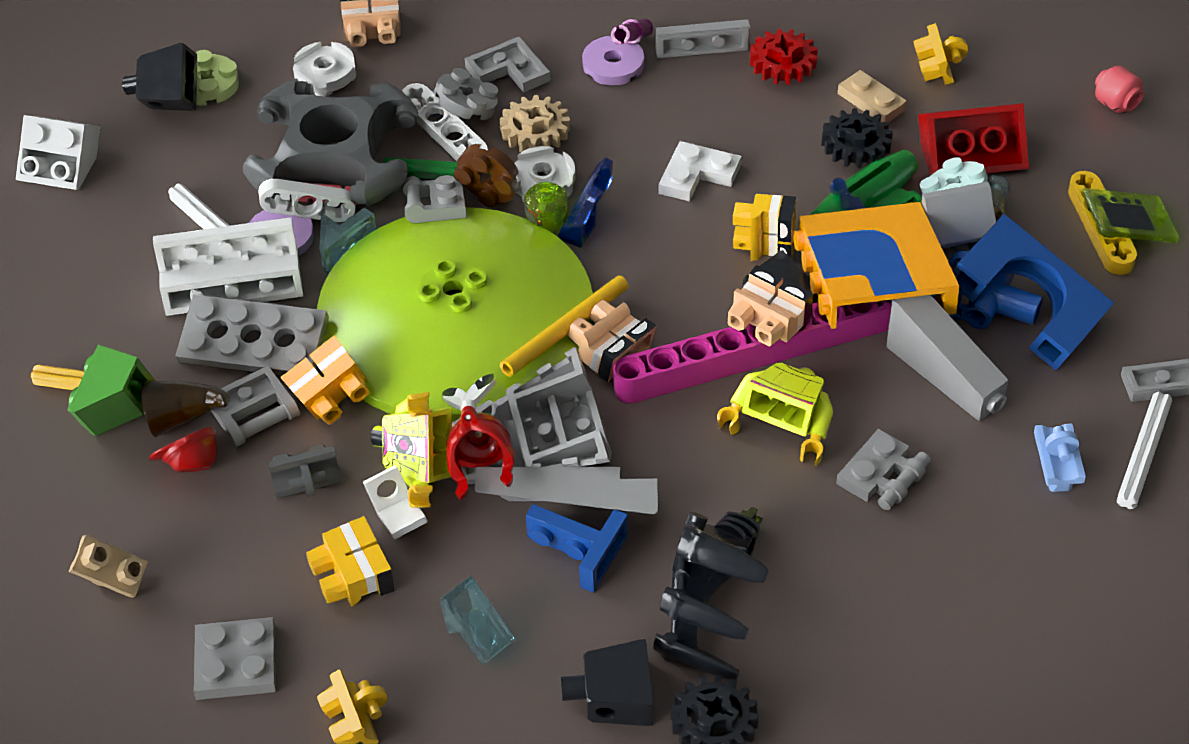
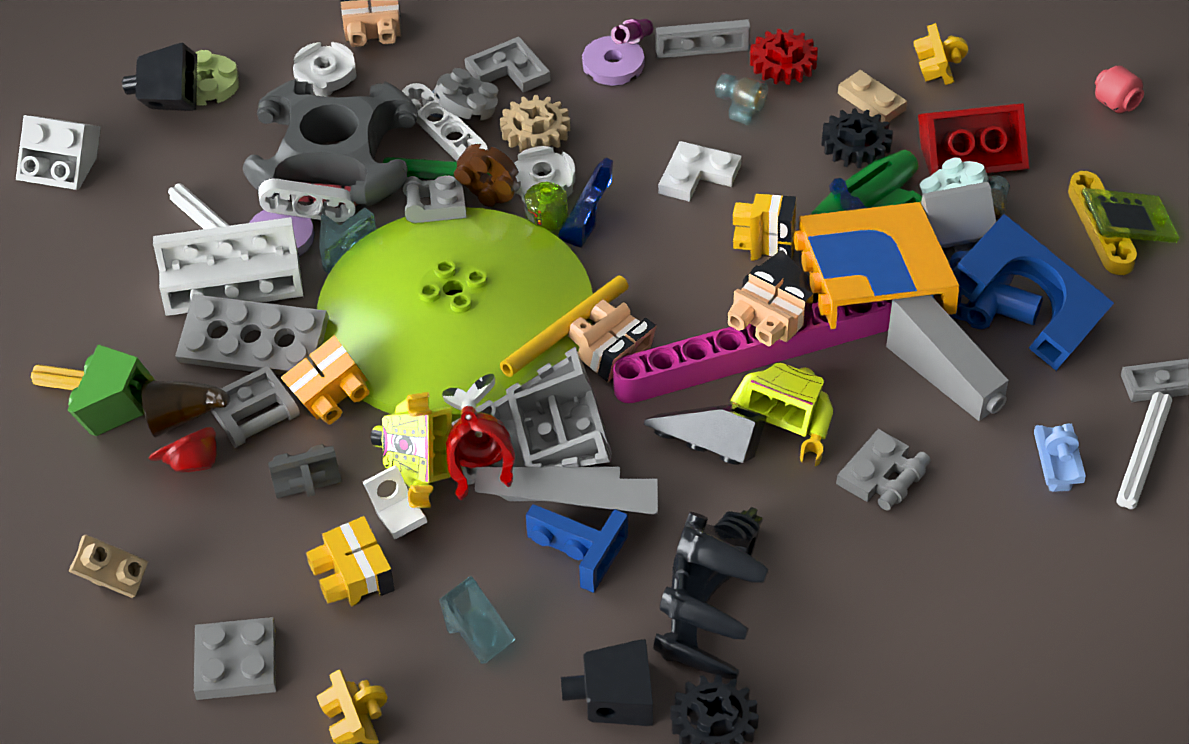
none -> slope [643,404,767,465]
none -> clear light blue piece [715,73,768,125]

